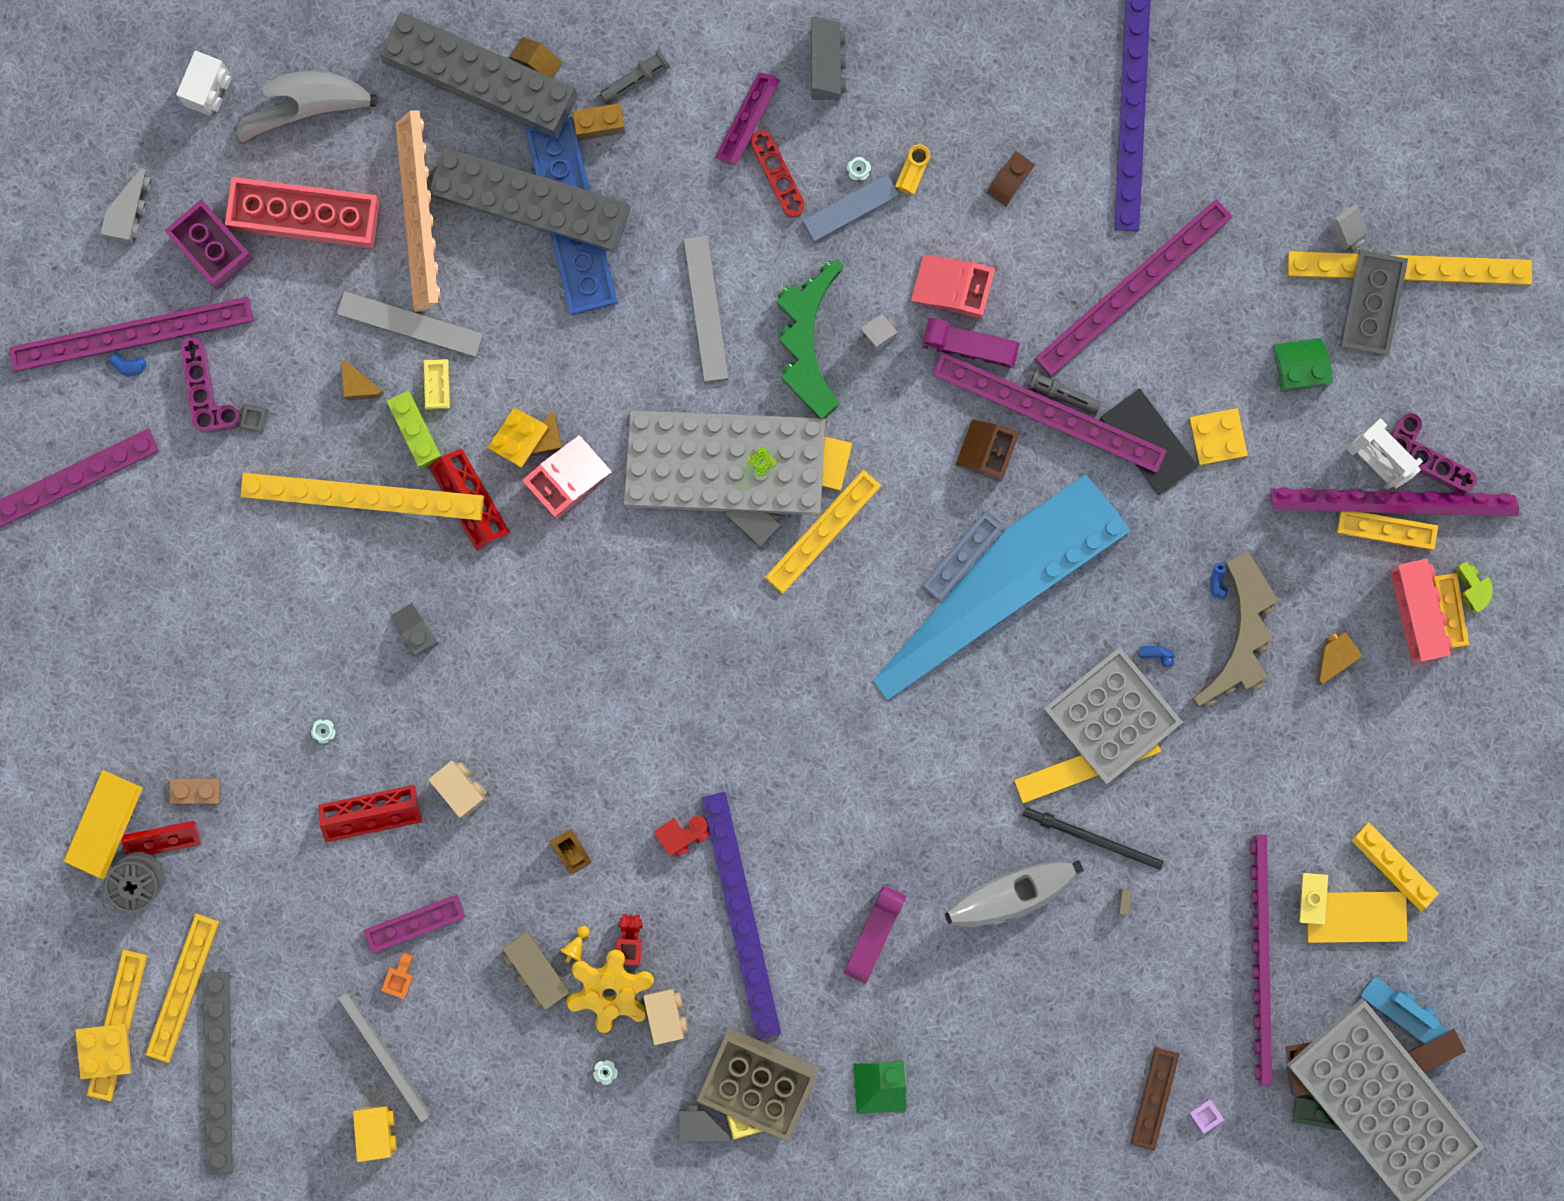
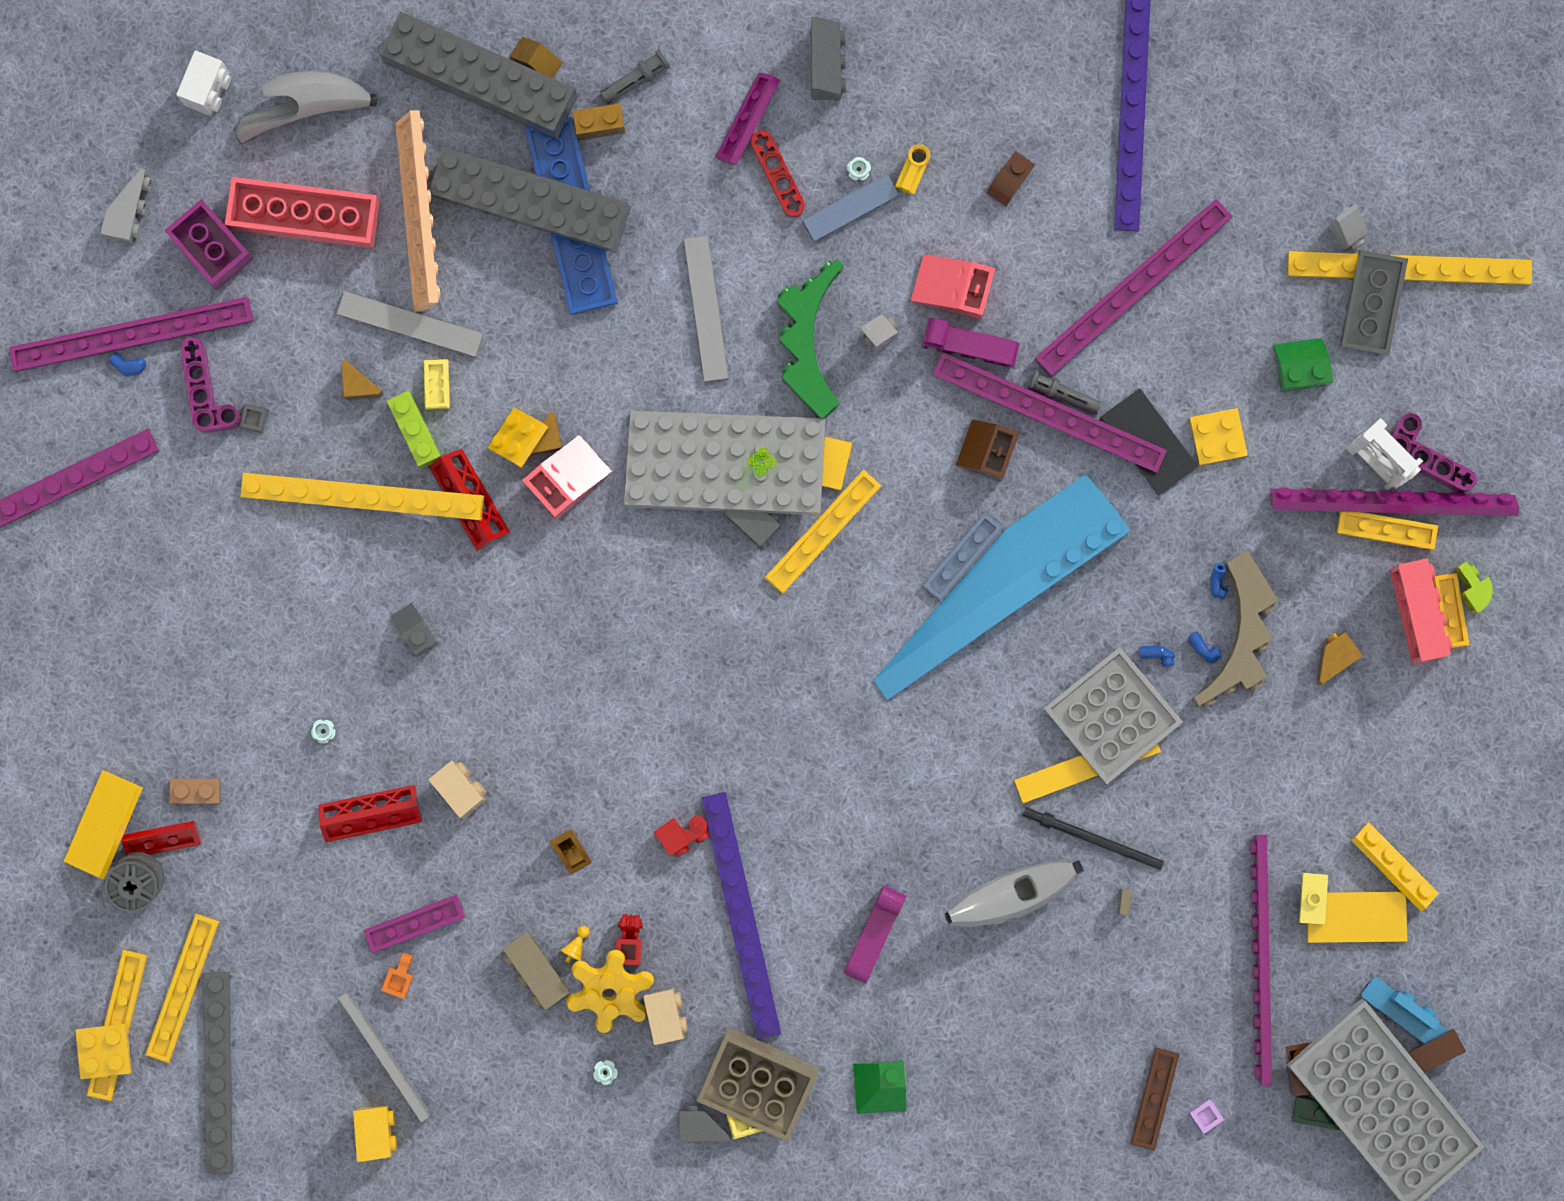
none -> blue arm [1188,632,1221,663]

